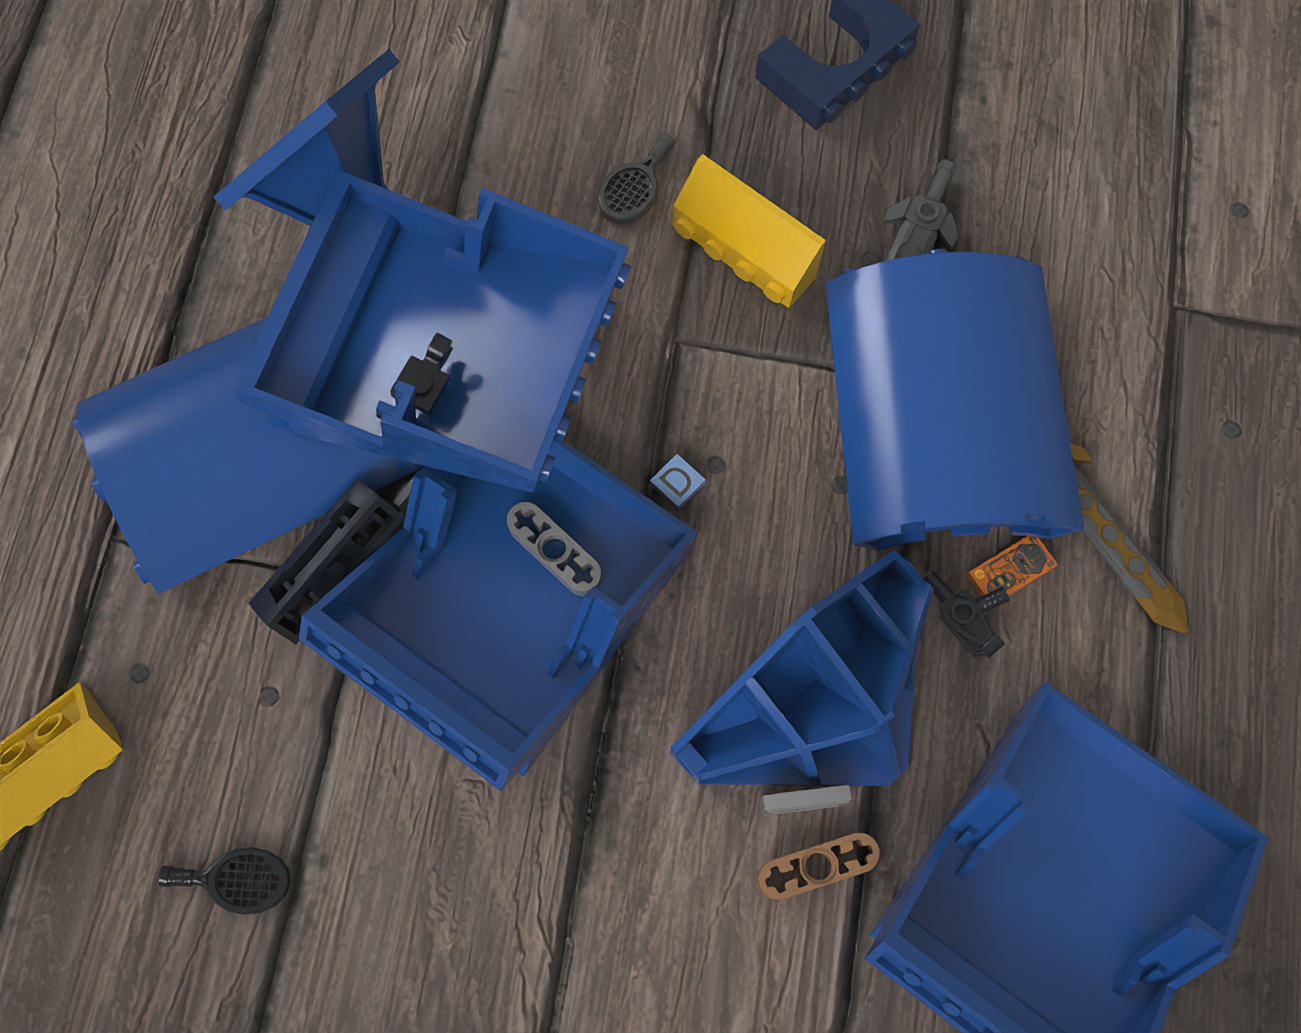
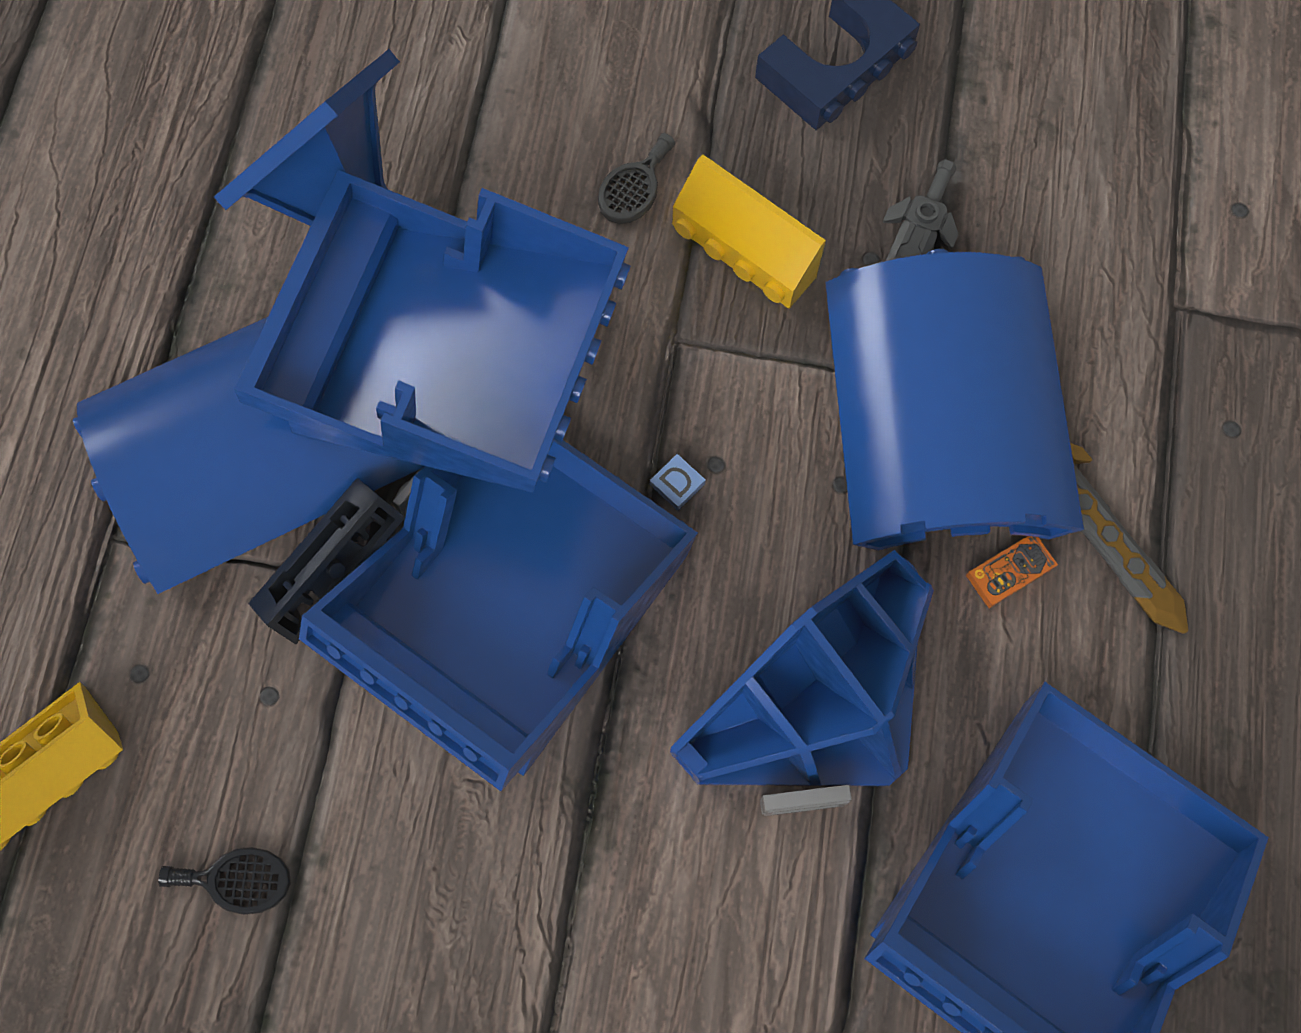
black plate [390,333,453,416] -> none
light grey beam [507,502,602,596] -> none
medium nougat beam [757,833,880,901] -> none
black piece [923,571,1010,658] -> none

